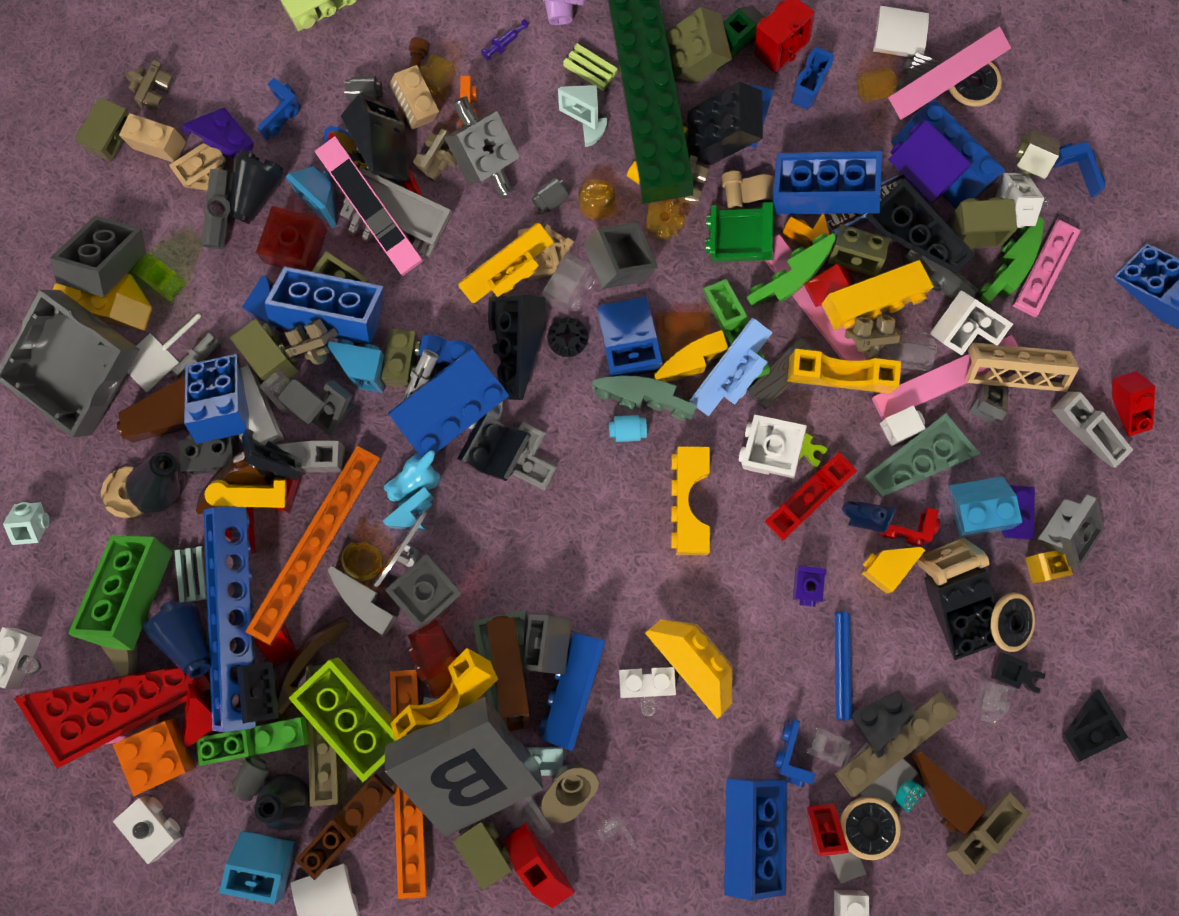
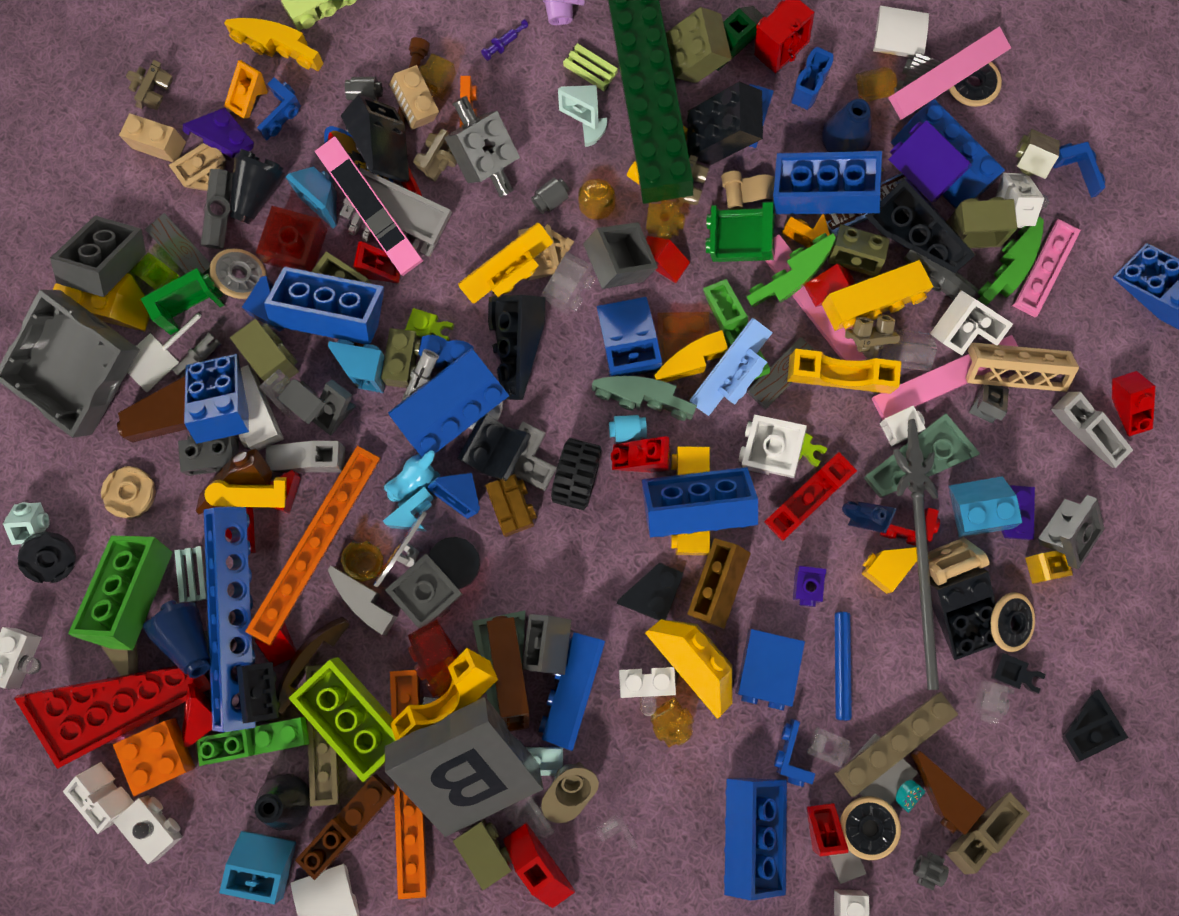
olive brick [75,97,129,162] -> none
black cone [125,452,181,513] -> none
dark grey brick [231,756,270,801] -> none
black wing [242,428,301,481] -> none
dark tan hips [285,318,338,365] -> none
black gear [547,316,588,357] -> none
black wing [852,690,914,758] -> none
none -> black tile [17,532,76,583]
none -> white piece [63,762,134,834]
none -> green panel [141,268,224,335]
none -> dark grey tile [145,213,211,275]
none -> light grey wheel [210,248,267,299]
none -> yellow slope [224,18,323,71]
none -> light orange slope [224,60,268,119]
none -> red slope [354,241,400,283]
none -> lime plate [405,308,454,341]
none -> blue slope [426,473,480,519]
none -> black tile [429,537,481,589]
none -> pearl gold brick [485,474,537,537]
none -> black tyre [551,438,602,511]
none -> red slope [611,436,670,473]
none -> black wing [617,563,684,621]
none -> blue slope [642,467,758,538]
none -> red slope [646,236,690,283]
none -> clear yellow brick [651,697,694,748]
none -> pearl gold brick [687,538,751,629]
none -> blue brick [735,629,805,711]
none -> dark blue cone [821,99,872,152]
none -> dark grey piece [893,419,939,690]
none -> dark grey gear [913,852,949,890]

